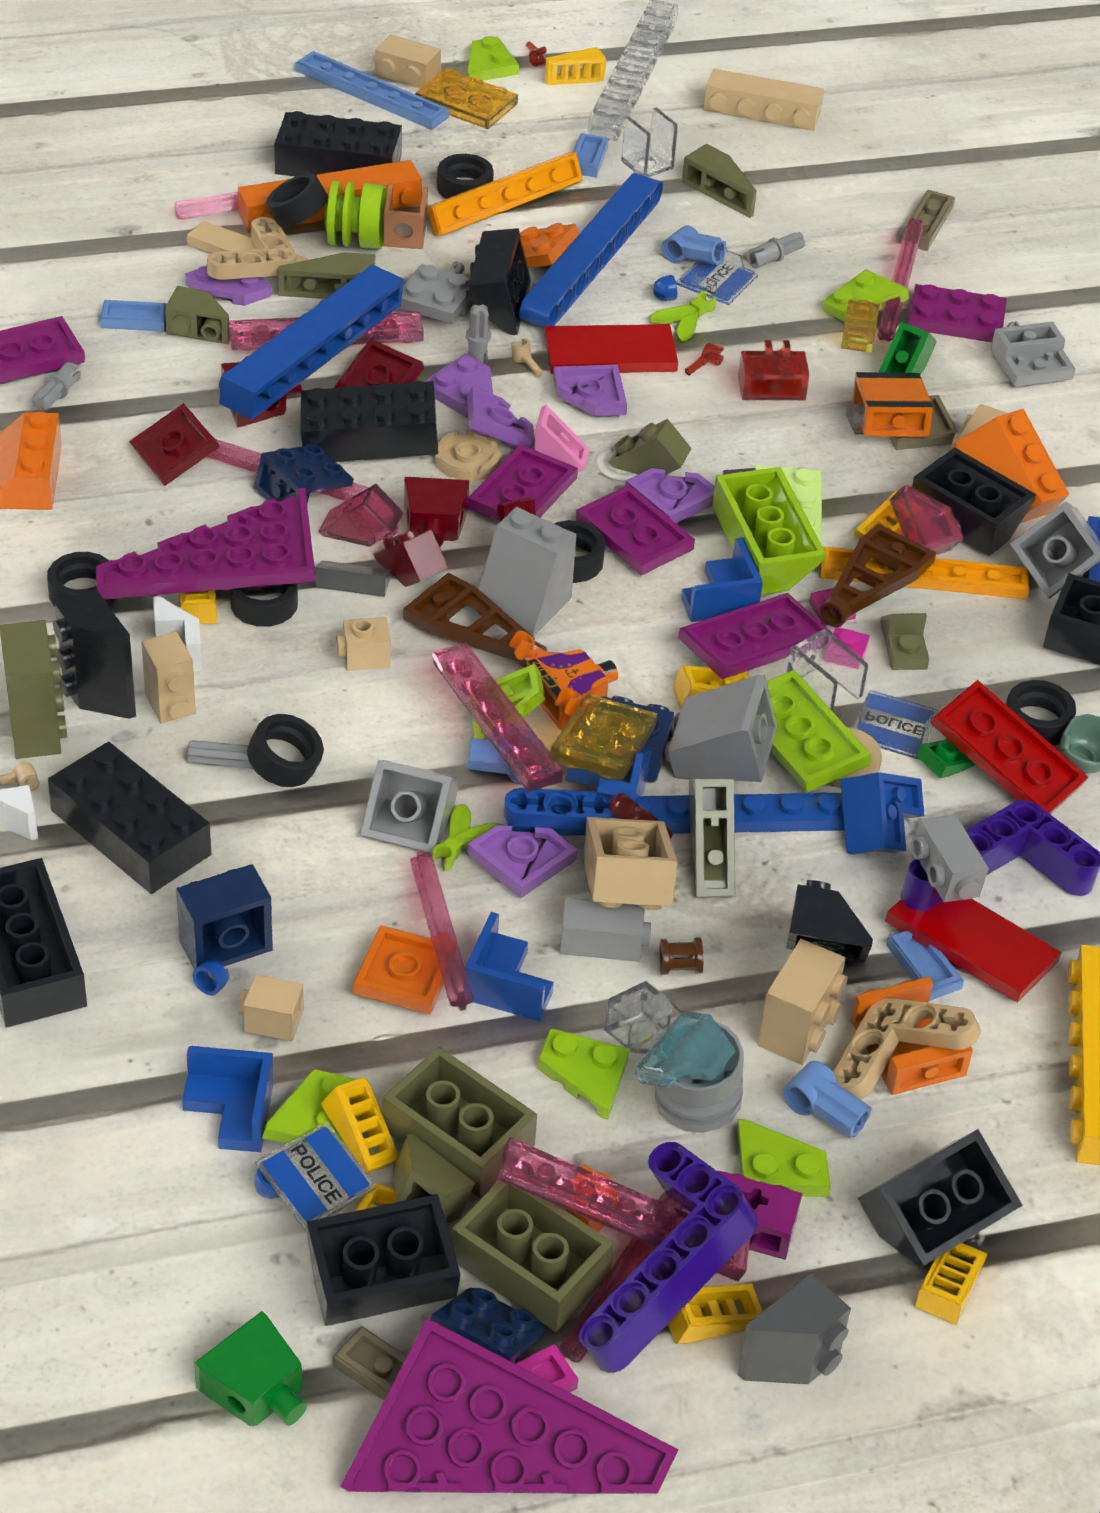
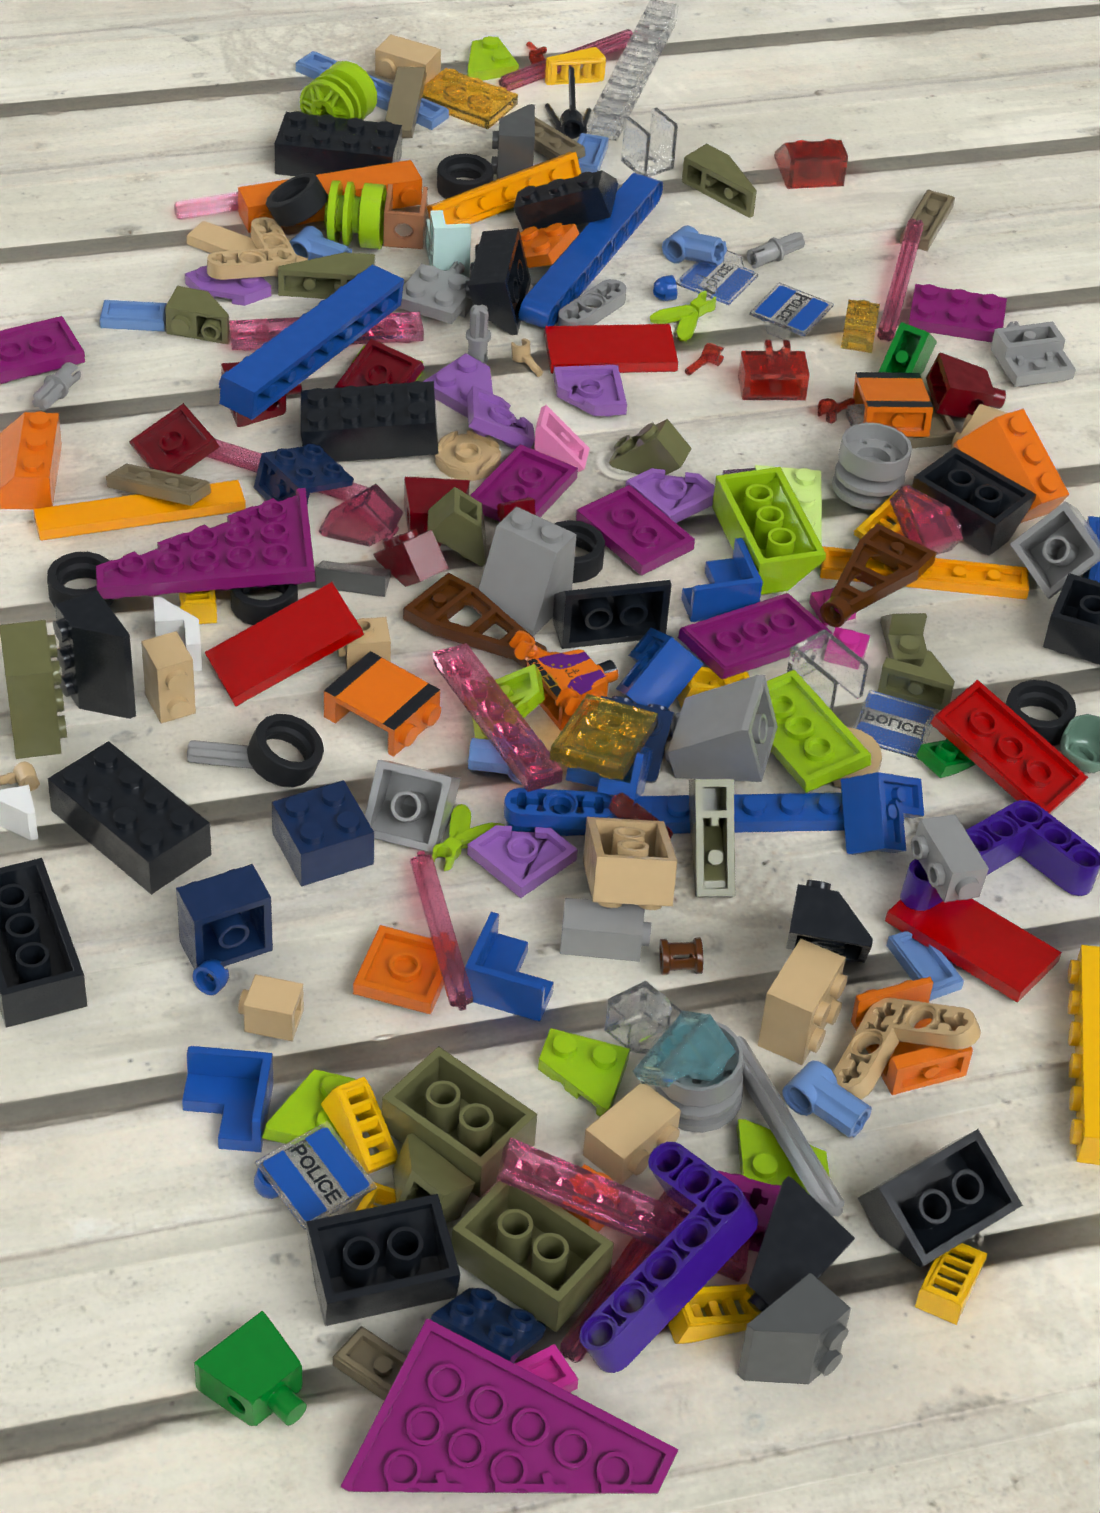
tan brick [704,68,824,131] -> none
lime wing [822,269,909,322] -> none
none -> light orange tile [33,480,246,541]
none -> dark tan tile [106,463,211,506]
none -> red tile [205,582,364,706]
none -> dark blue brick [272,780,374,887]
none -> medium blue piece [289,226,352,260]
none -> lime wheel [300,61,377,120]
none -> orange panel [324,651,441,757]
none -> dark tan tile [385,67,427,138]
none -> light aqua panel [425,210,471,278]
none -> olive slope [427,487,486,567]
none -> dark grey slope [491,104,535,179]
none -> clear pink axle [498,29,635,92]
none -> black slope [513,170,618,230]
none -> dark tan tile [534,117,586,159]
none -> black plant [545,67,592,139]
none -> black slope [553,580,672,649]
none -> light grey beam [558,279,626,326]
none -> tan brick [583,1081,681,1185]
none -> blue panel [616,628,703,708]
none -> light grey axle [738,1036,844,1217]
none -> black slope [746,1176,855,1314]
none -> piece [749,282,834,341]
none -> clear red slope [774,139,848,189]
none -> clear red hand [818,398,855,424]
none -> light grey wheel [832,422,912,510]
none -> olive slope [877,650,955,710]
none -> dark red torso [926,352,1006,418]

